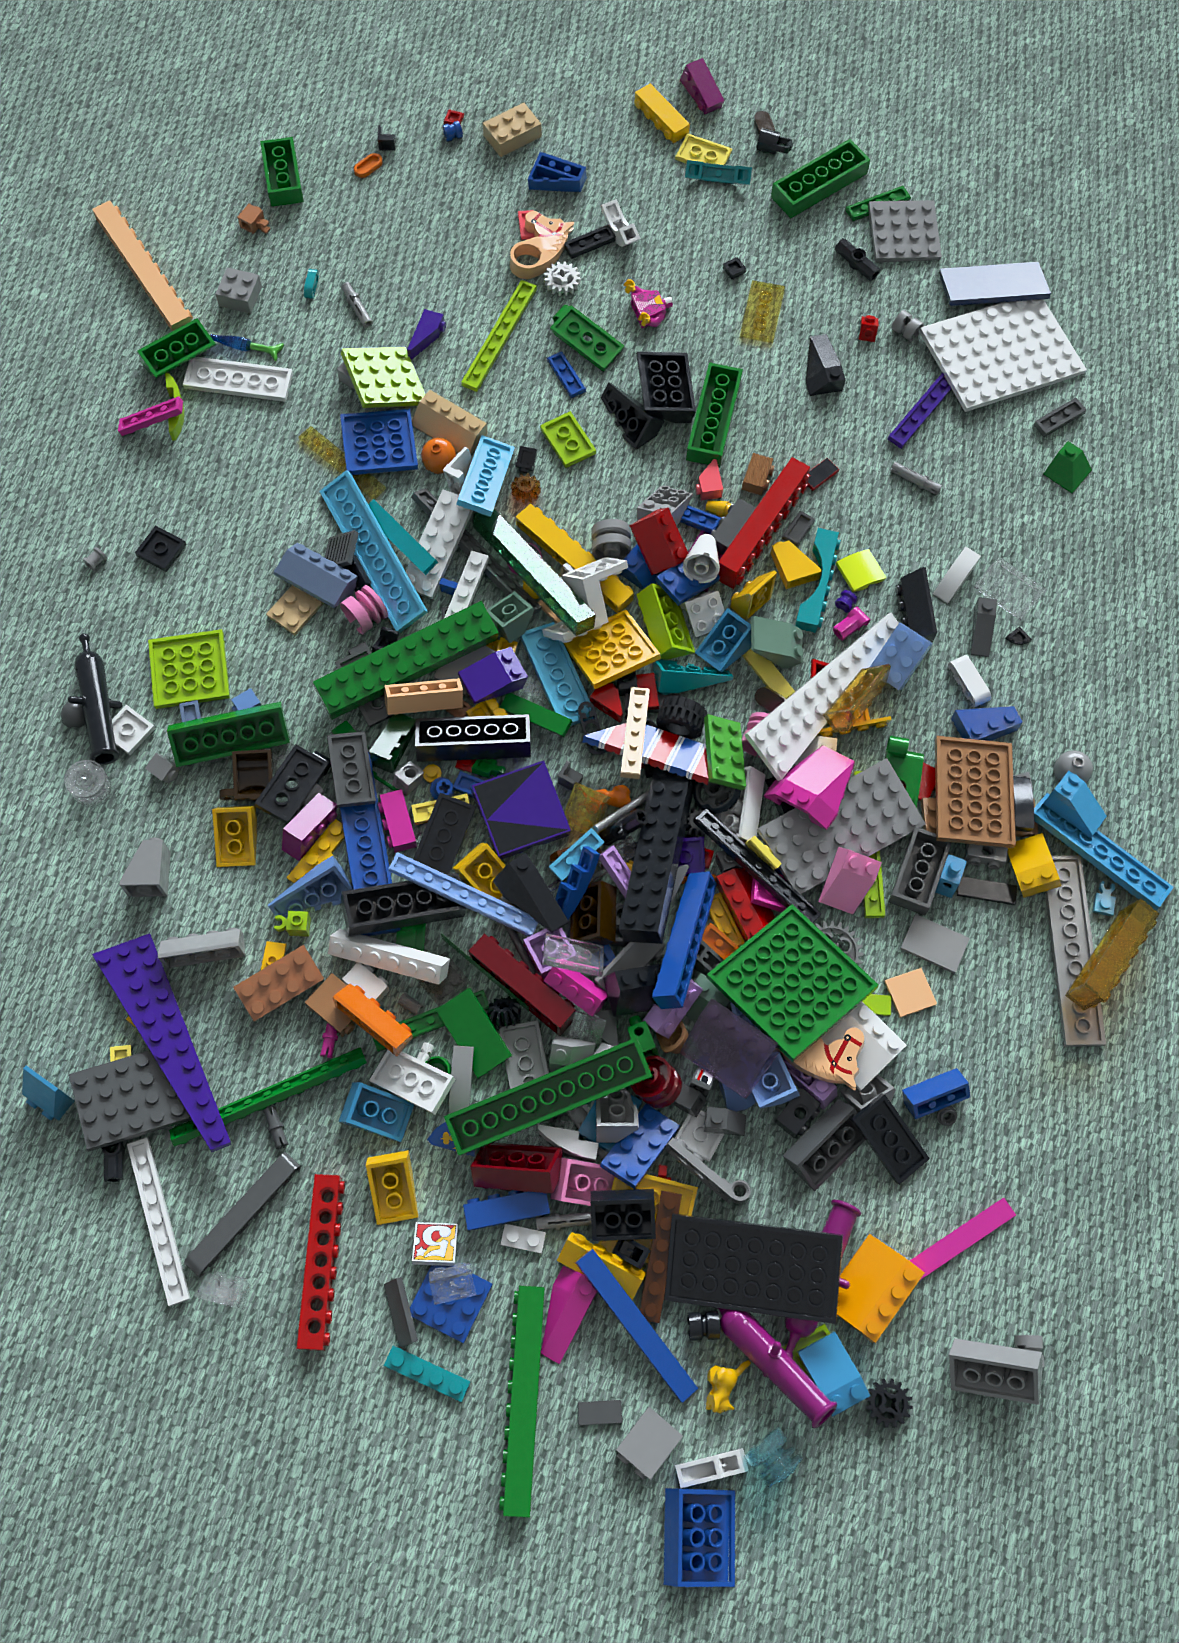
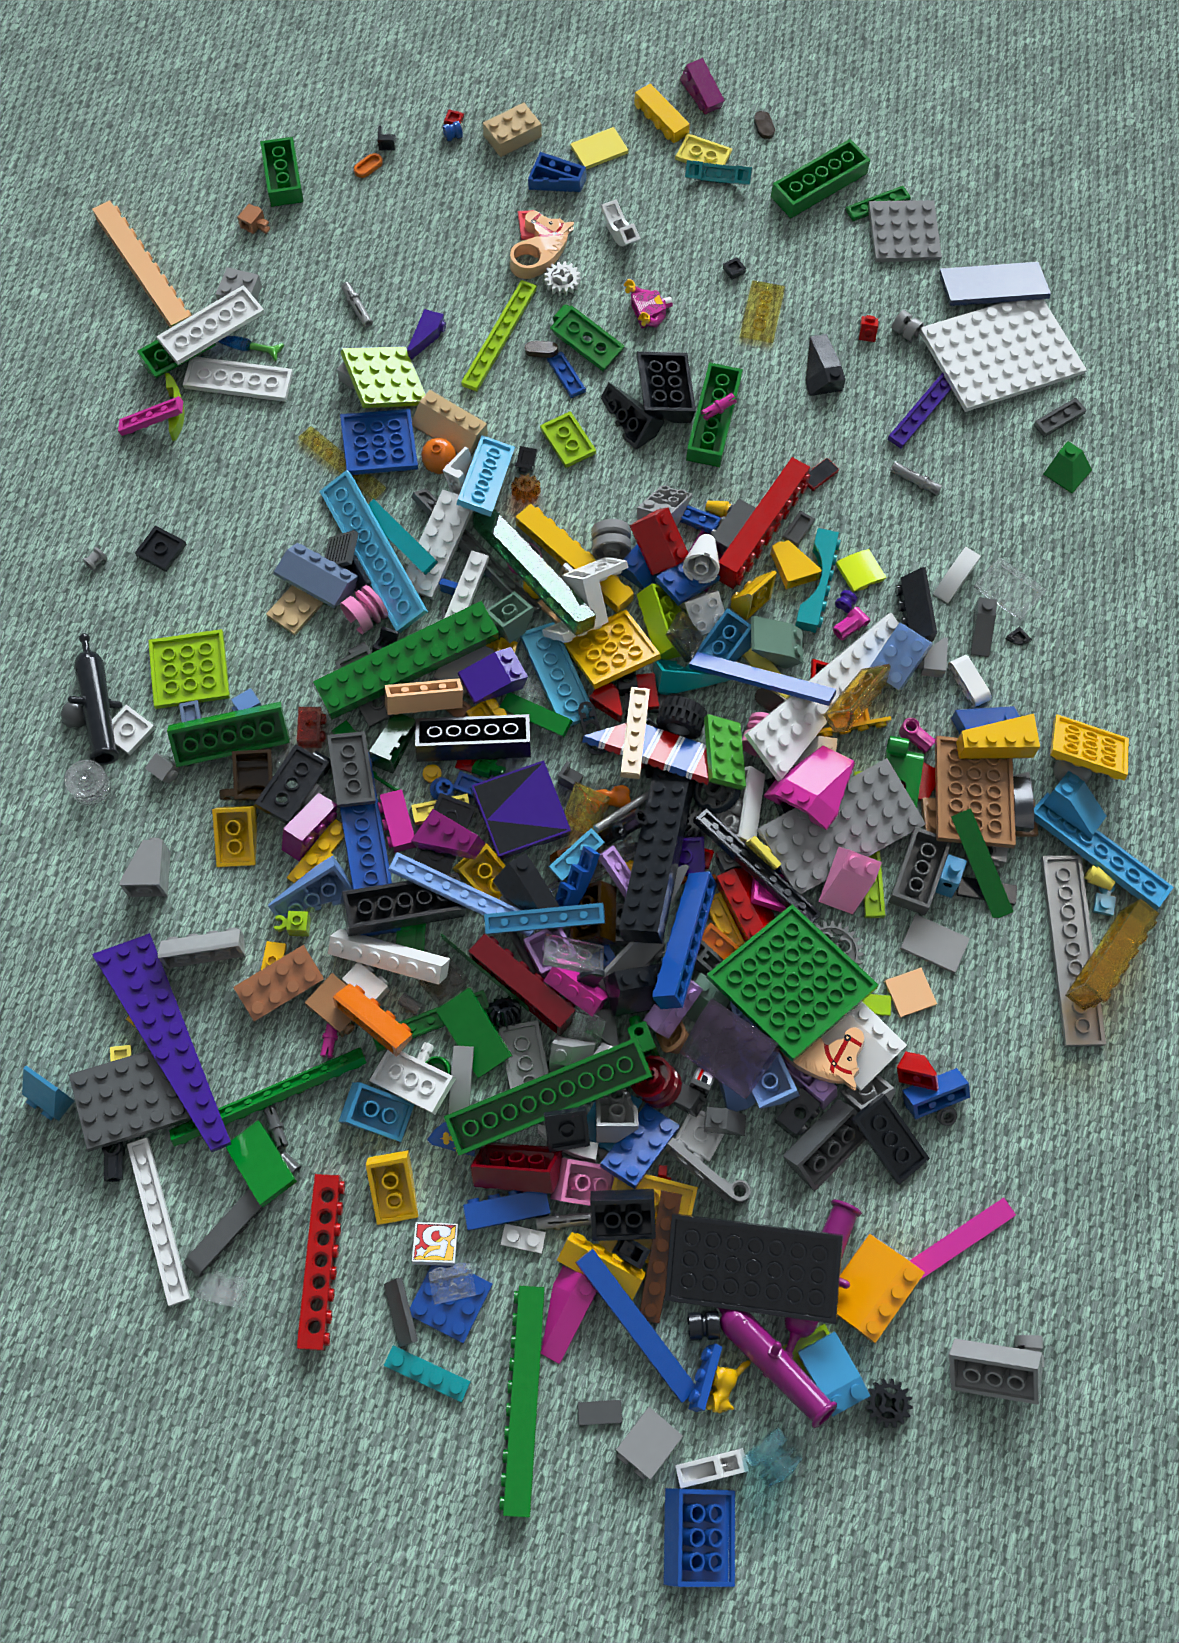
teal beam [304,269,319,299] -> none
light grey brick [393,761,424,796] -> none
black plate [564,225,616,259] -> none
coral slope [695,459,723,501] -> none
medium nougat brick [742,453,775,495] -> none
black piece [756,128,793,155] -> none
black piece [835,238,881,281] -> none
yellow slope [1007,833,1061,898] -> none
none -> white plate [157,285,264,365]
none -> green tile [226,1120,297,1208]
none -> clear red brick [297,707,326,748]
none -> magenta wedge [411,809,486,860]
none -> dark azure plate [484,903,605,935]
none -> tile [525,341,559,358]
none -> black plate [544,1106,590,1153]
none -> light yellow tile [570,127,628,170]
none -> black tile [577,969,605,989]
none -> clear smoke plate [666,611,704,663]
none -> blue plate [688,1344,722,1412]
none -> tile [689,652,836,706]
none -> dark pink pin [701,393,737,420]
none -> red slope [897,1051,939,1091]
none -> dark pink piece [899,718,935,753]
none -> light grey slope [918,637,948,678]
none -> green sticker [951,808,1014,918]
none -> yellow wedge [956,714,1040,759]
none -> yellow plate [1050,714,1129,781]
none -> light yellow cone [1084,865,1116,891]

